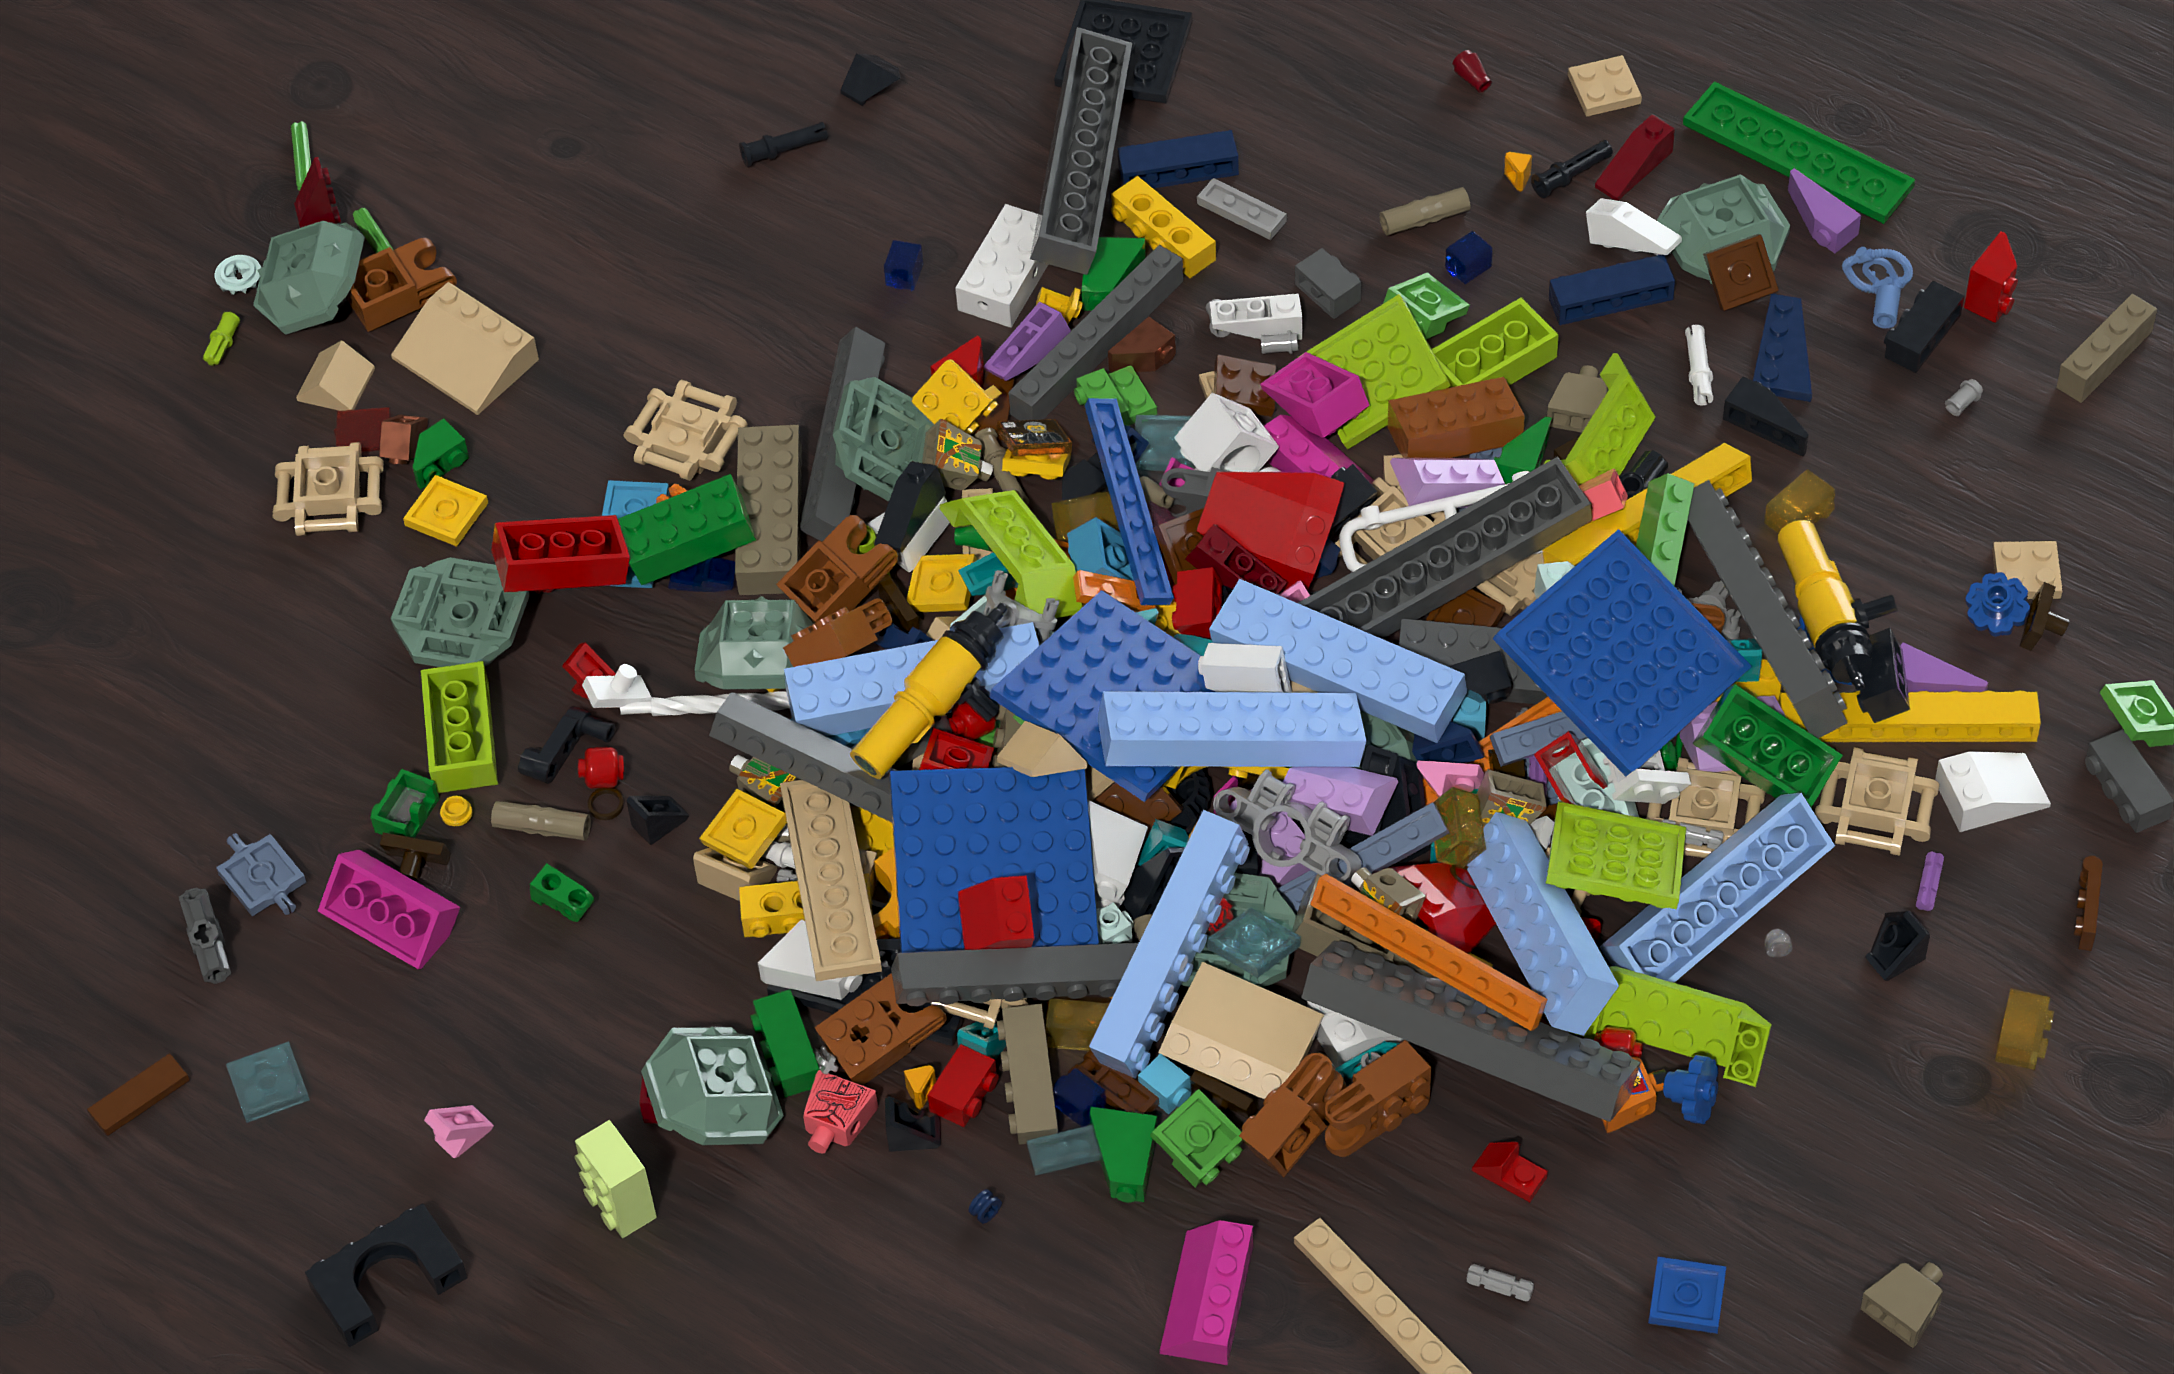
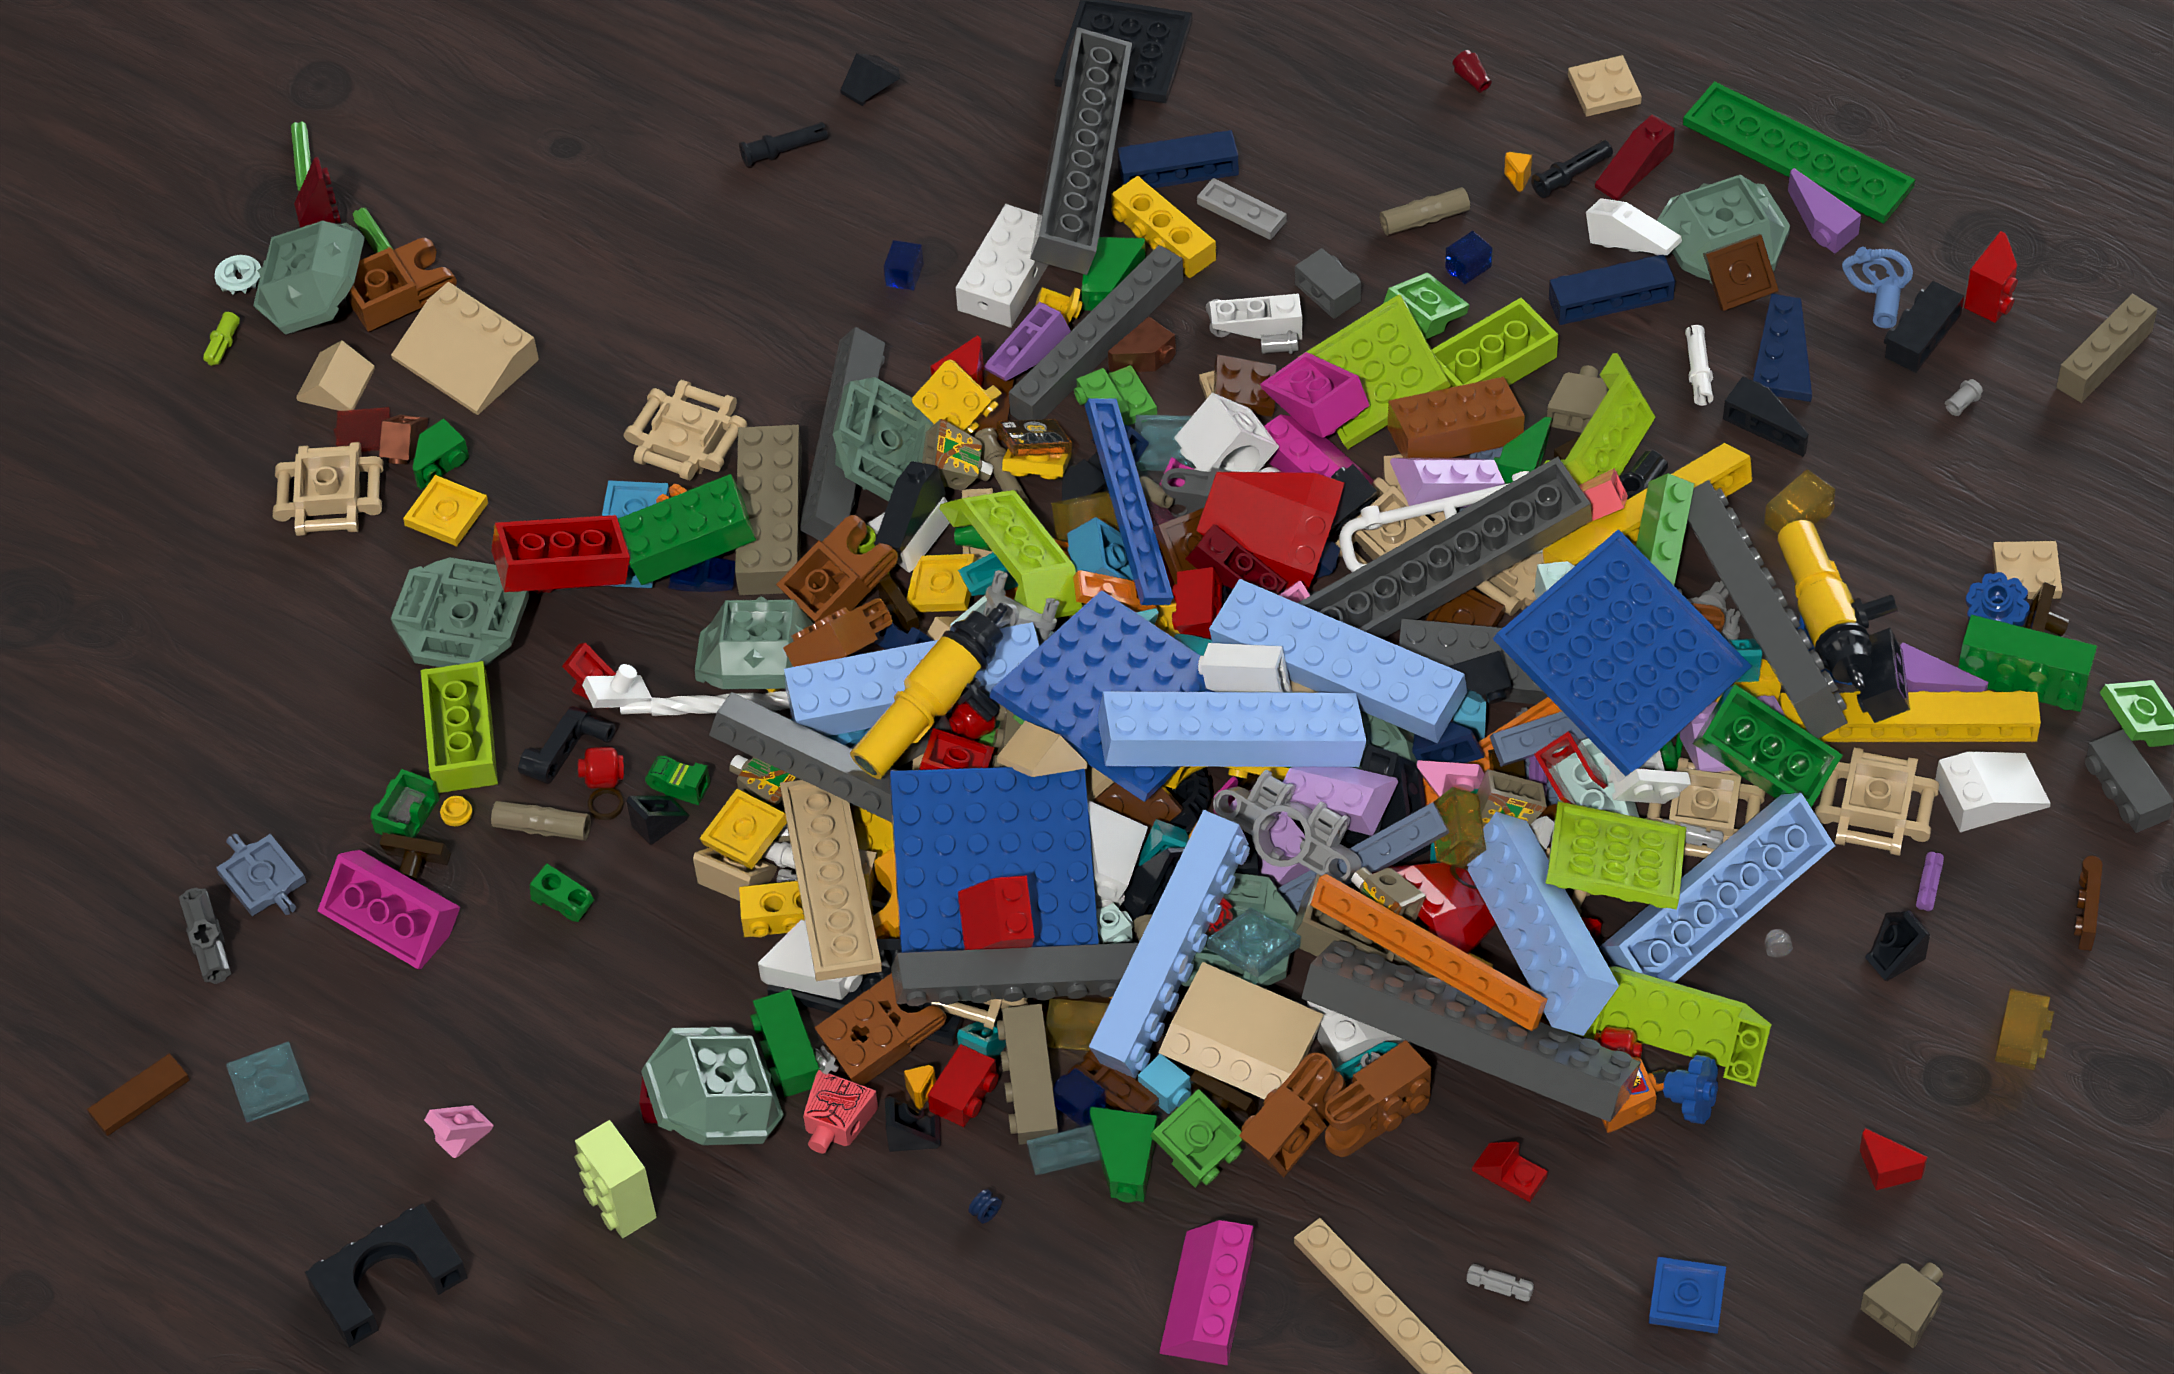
none -> green leg [645,756,711,806]
none -> red slope [1859,1128,1927,1190]
none -> green brick [1958,615,2097,712]

